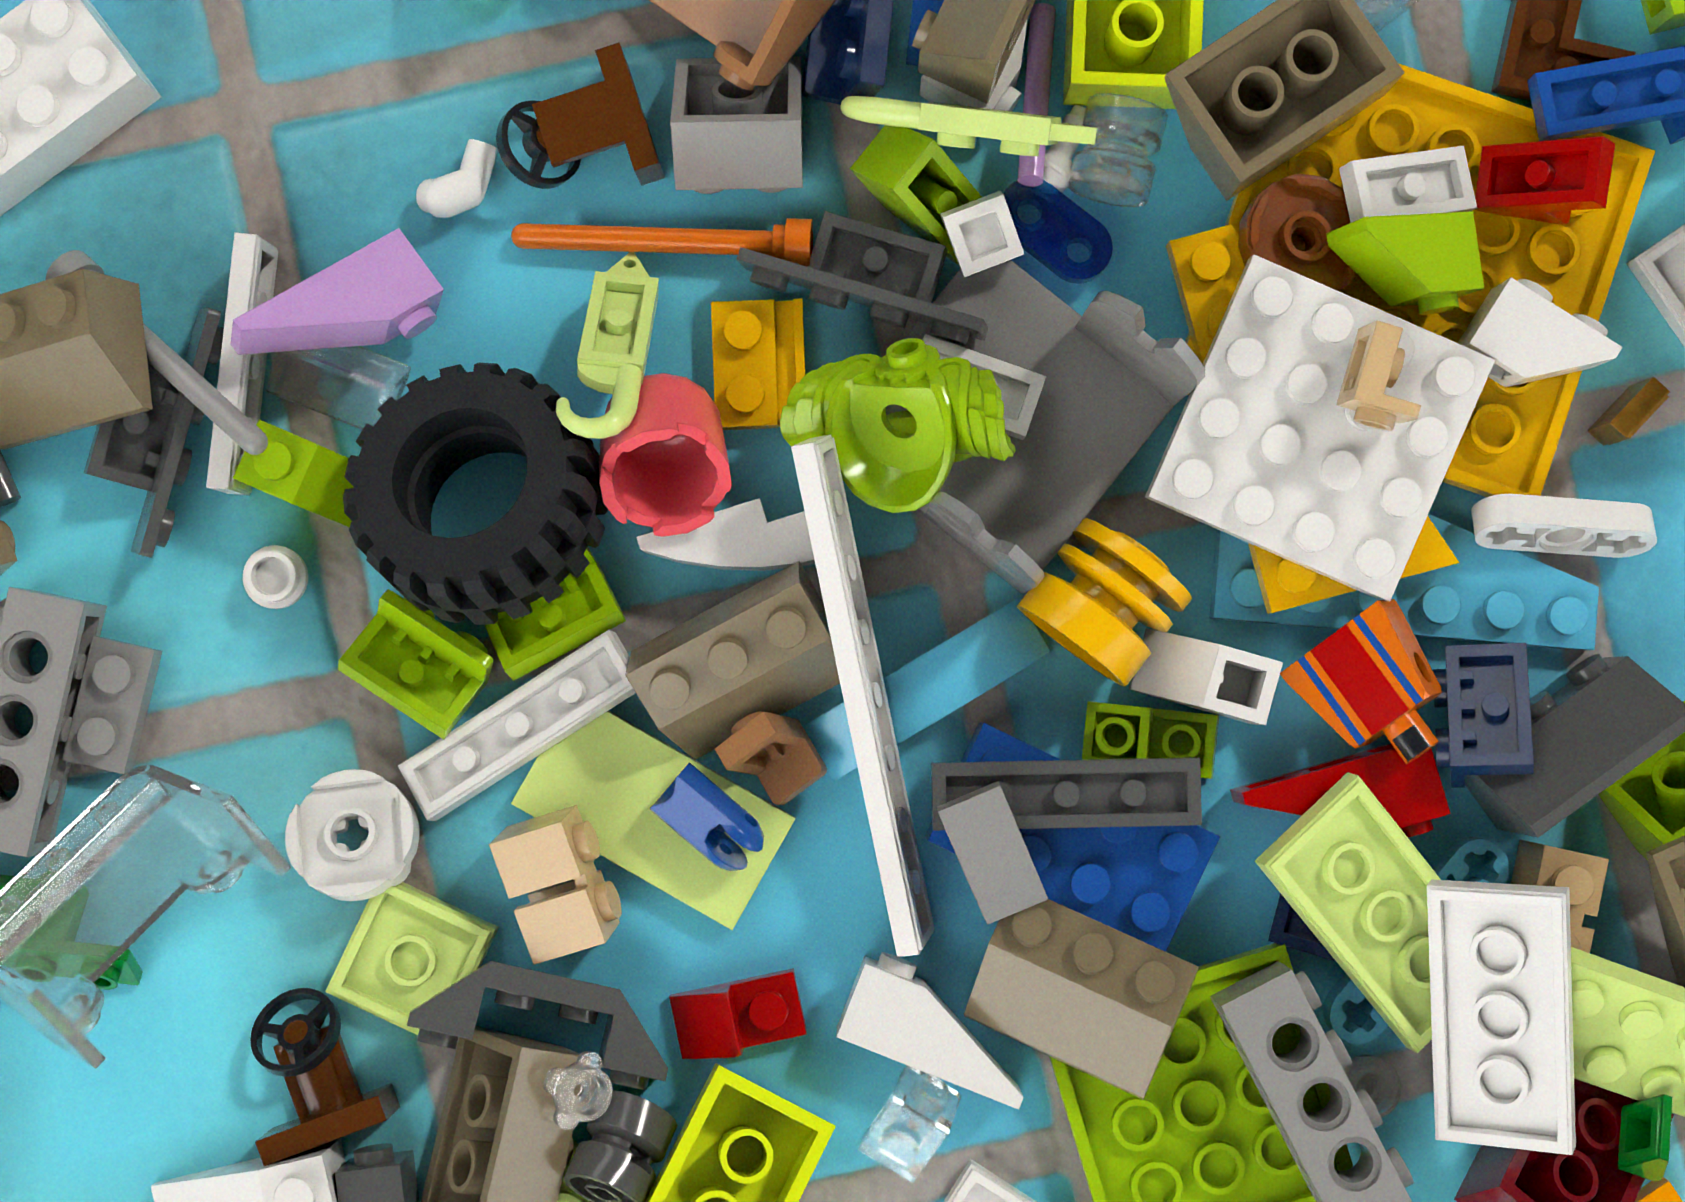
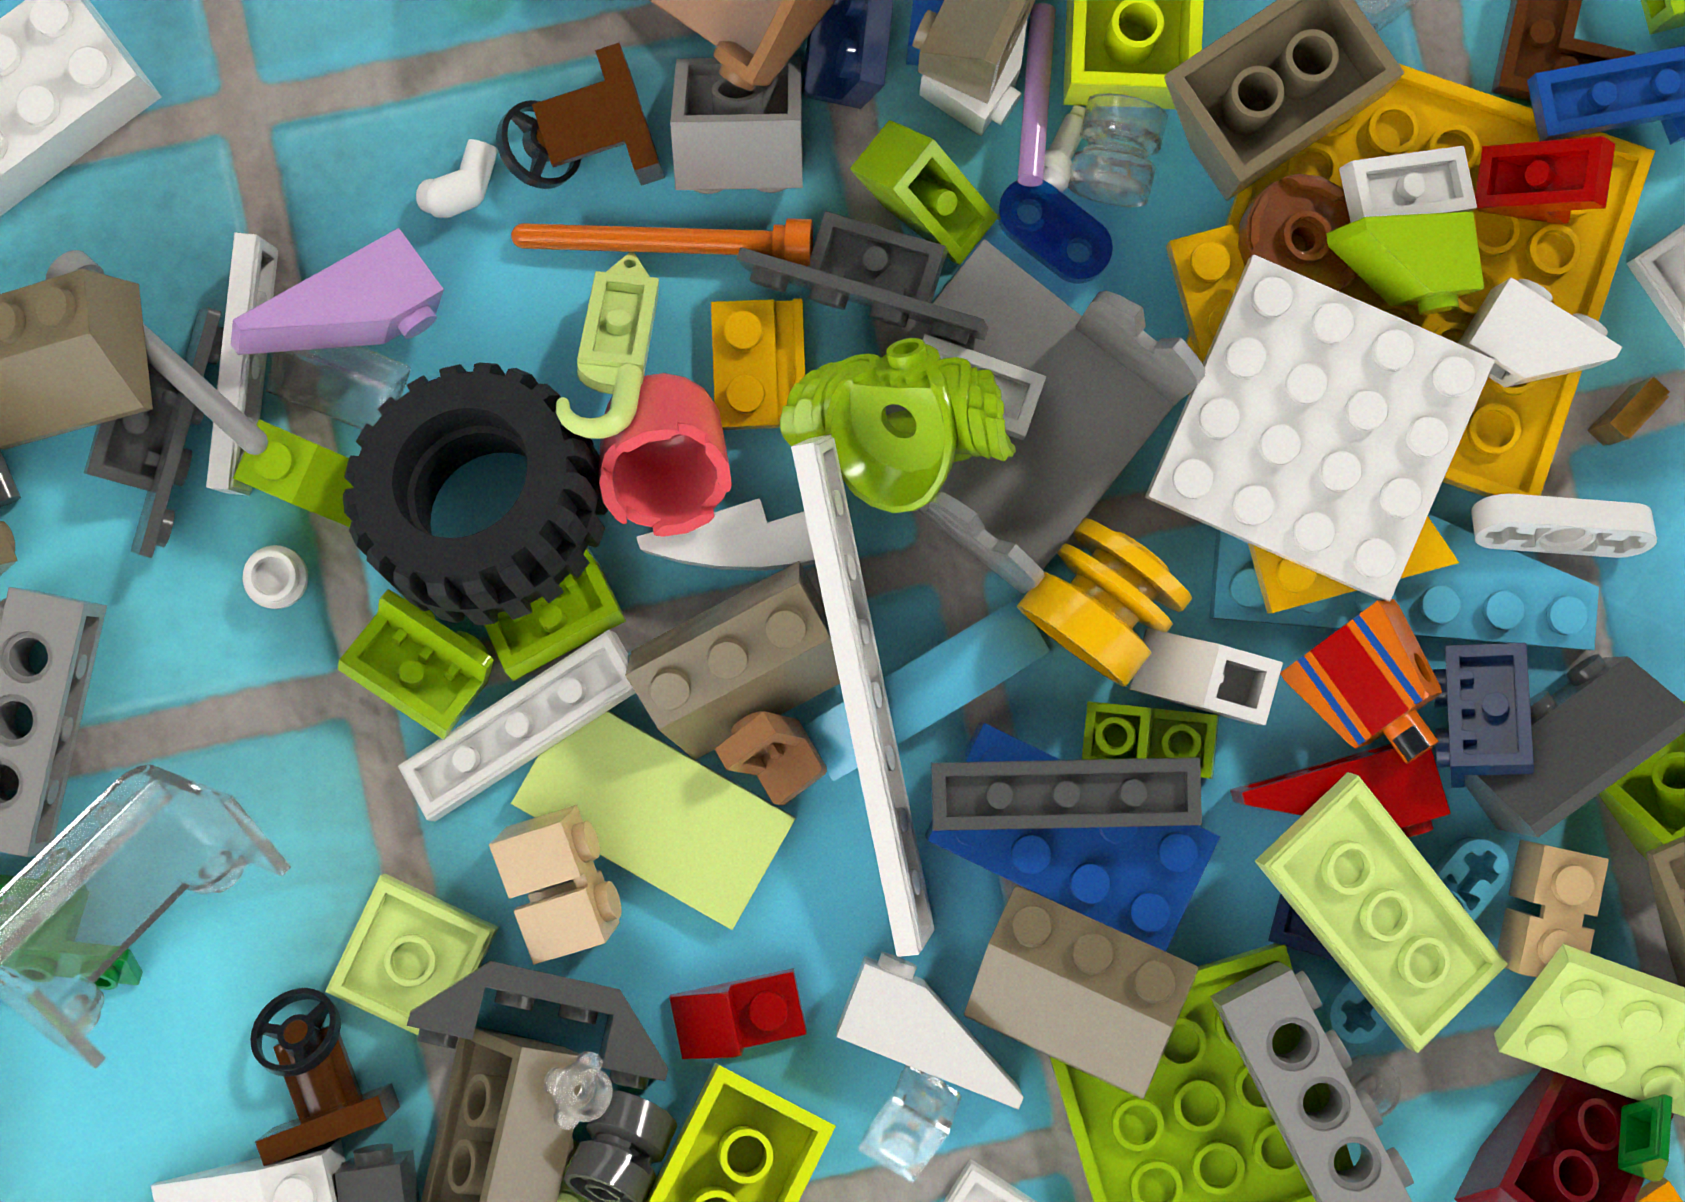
light grey plate [62,636,162,775] -> none
white plate [285,769,419,901] -> none
blue piece [650,762,764,871] -> none
yellowish green plate [840,96,1097,156] -> none
light grey slope [937,781,1048,925] -> none
white plate [940,191,1024,278] -> none
tan bracket [1336,321,1421,431] -> none
white tile [1427,879,1576,1155] -> none

